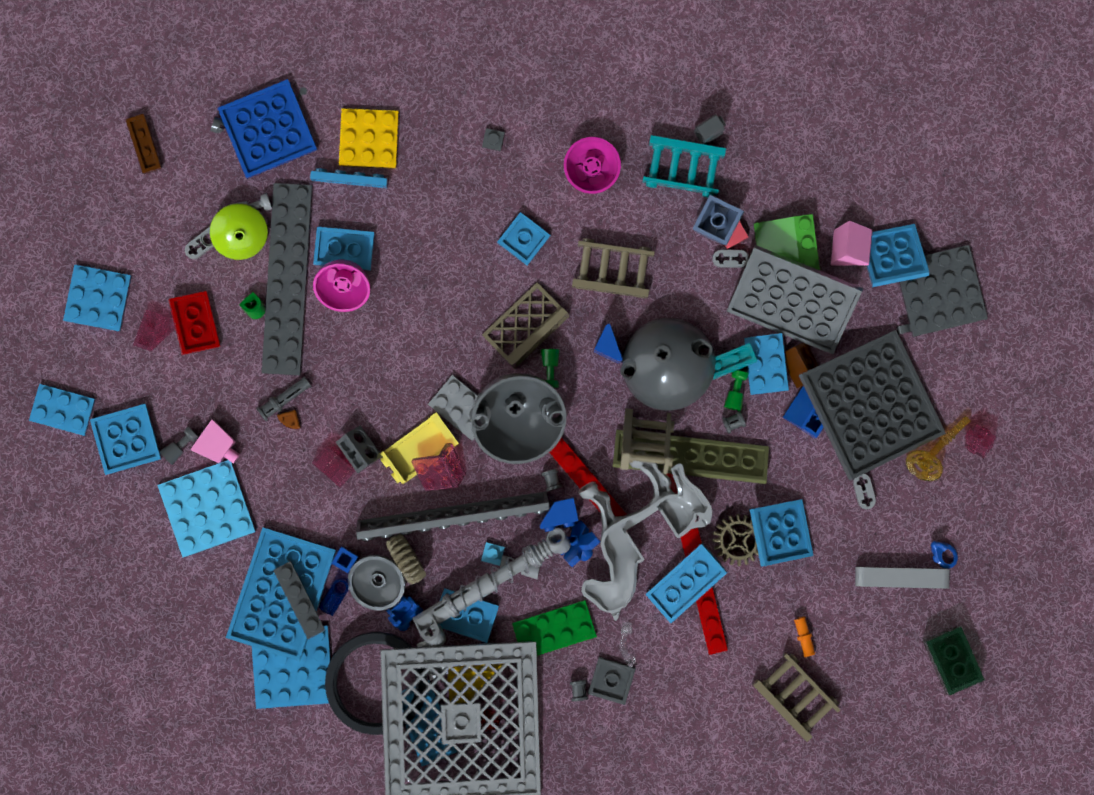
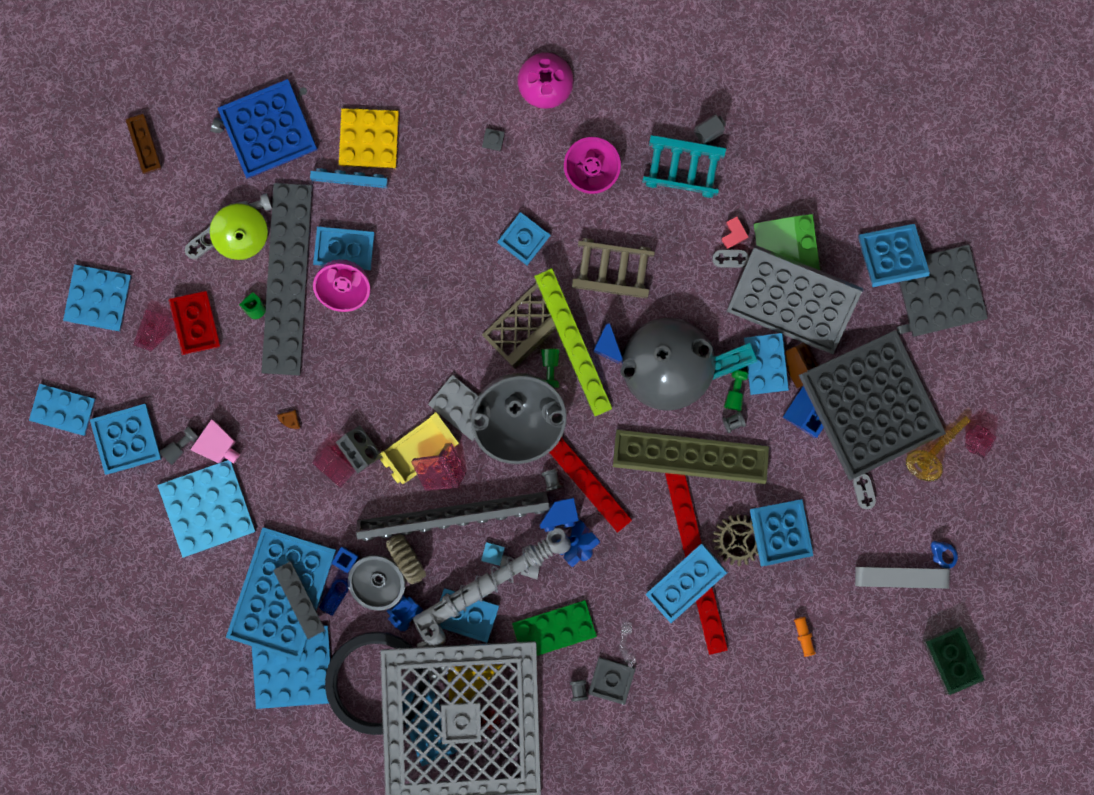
dark grey pin [256,377,311,421] -> none
light grey animal [578,450,712,621] -> none
dark tan fence [620,408,674,474] -> none
sand blue slope [693,195,744,246] -> none
dark tan fence [752,653,840,742] -> none
bright pink slope [831,221,872,266] -> none
none -> dark pink piece [518,53,574,109]
none -> lime plate [534,268,612,417]

